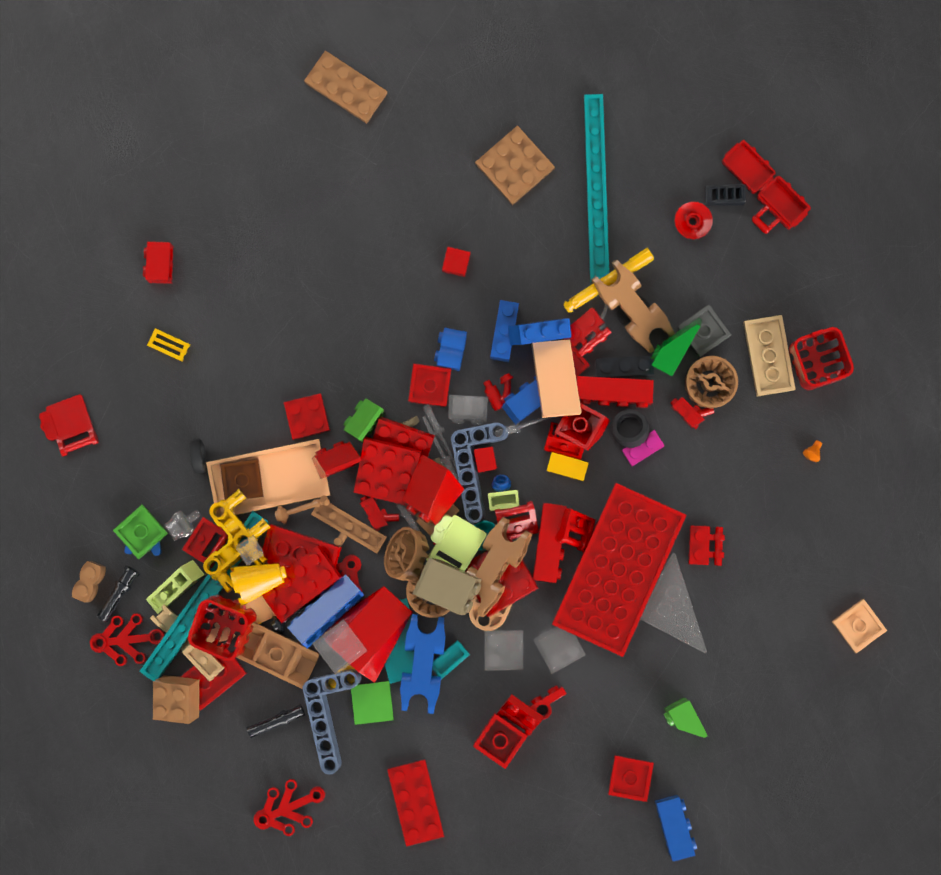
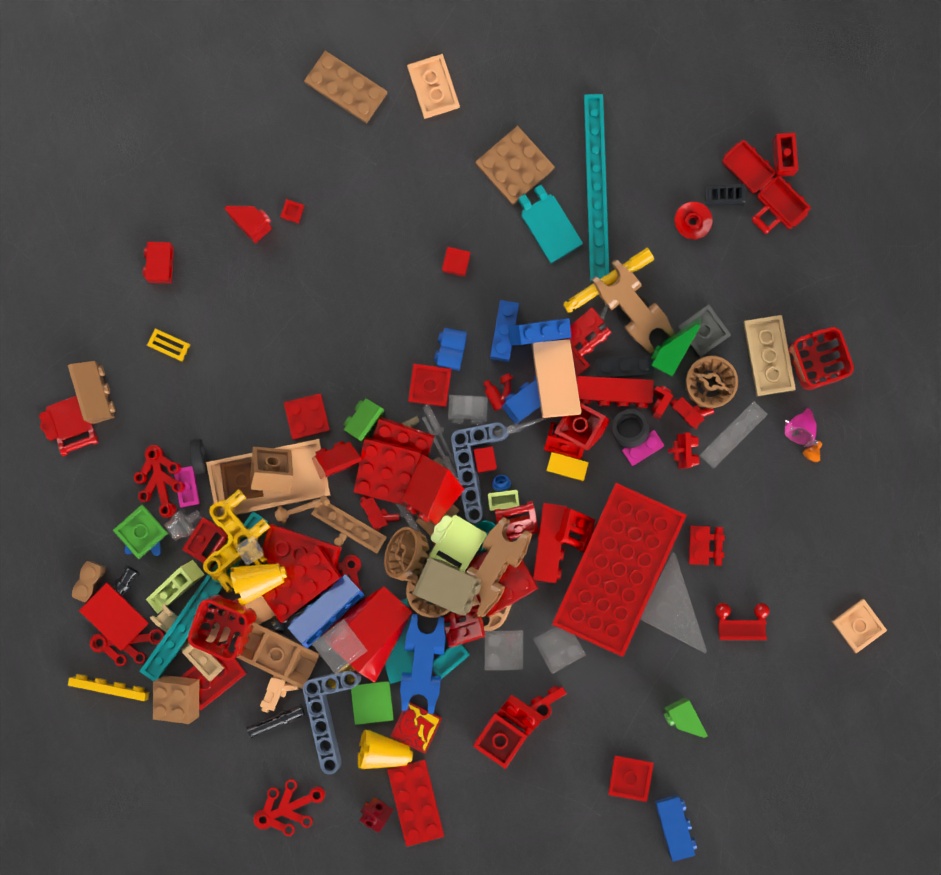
none -> medium nougat slope [68,361,116,424]
none -> yellow plate [68,674,150,701]
none -> red tile [79,582,149,651]
none -> red plant [134,445,185,518]
none -> dark pink plate [174,466,200,508]
none -> red slope [224,206,272,244]
none -> medium nougat slope [250,447,293,493]
none -> light nougat piece [260,676,299,713]
none -> red tile [280,199,305,224]
none -> yellow cone [357,730,413,769]
none -> dark red brick [359,797,394,833]
none -> tile [390,702,442,753]
none -> light nougat tile [407,54,460,119]
none -> red plate [444,604,486,647]
none -> teal tile [518,185,583,264]
none -> red bracket [652,386,674,420]
none -> red hips [668,433,699,469]
none -> clear plate [699,401,768,469]
none -> red gear [715,603,770,640]
none -> red brick [772,133,798,177]
none -> hat [785,408,818,447]

